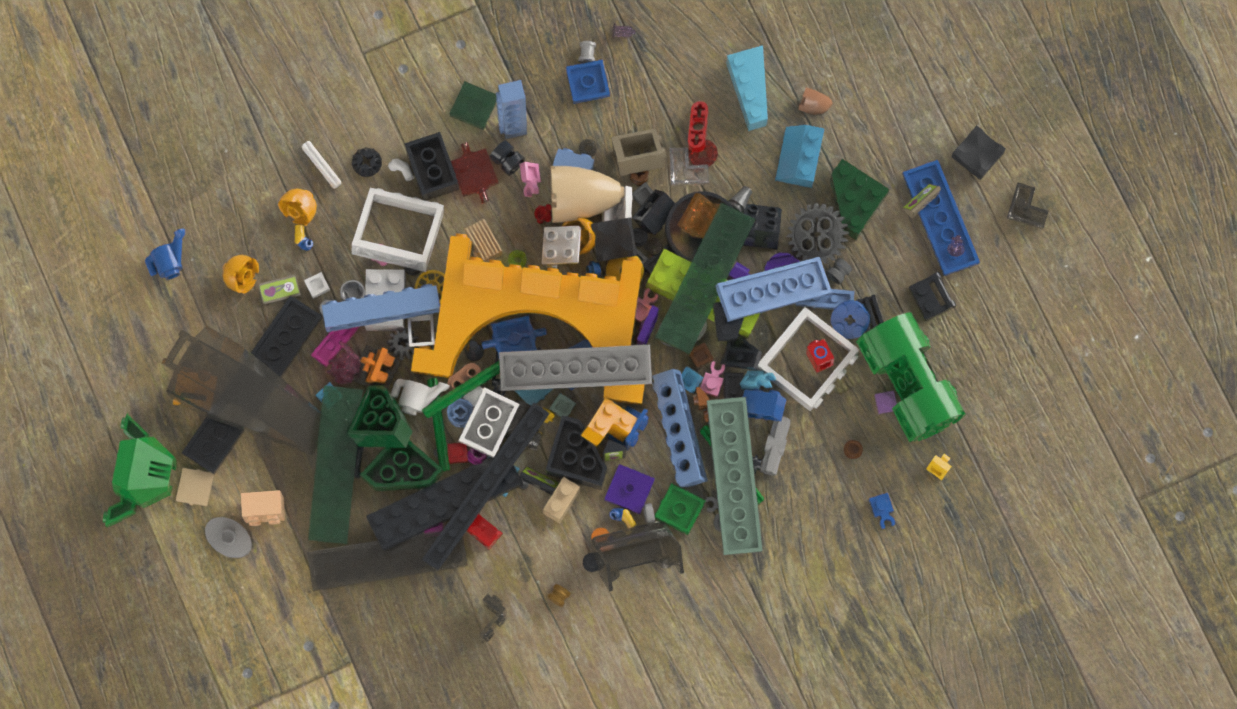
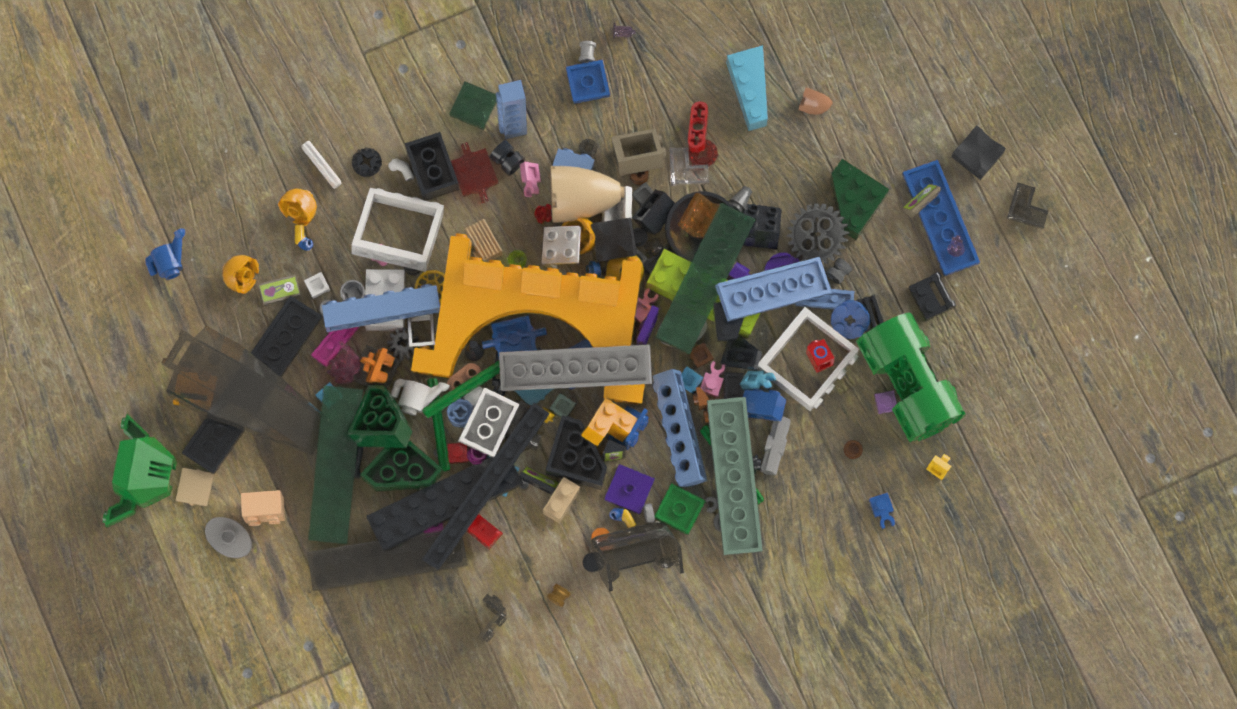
dark azure slope [775,125,824,188] -> none

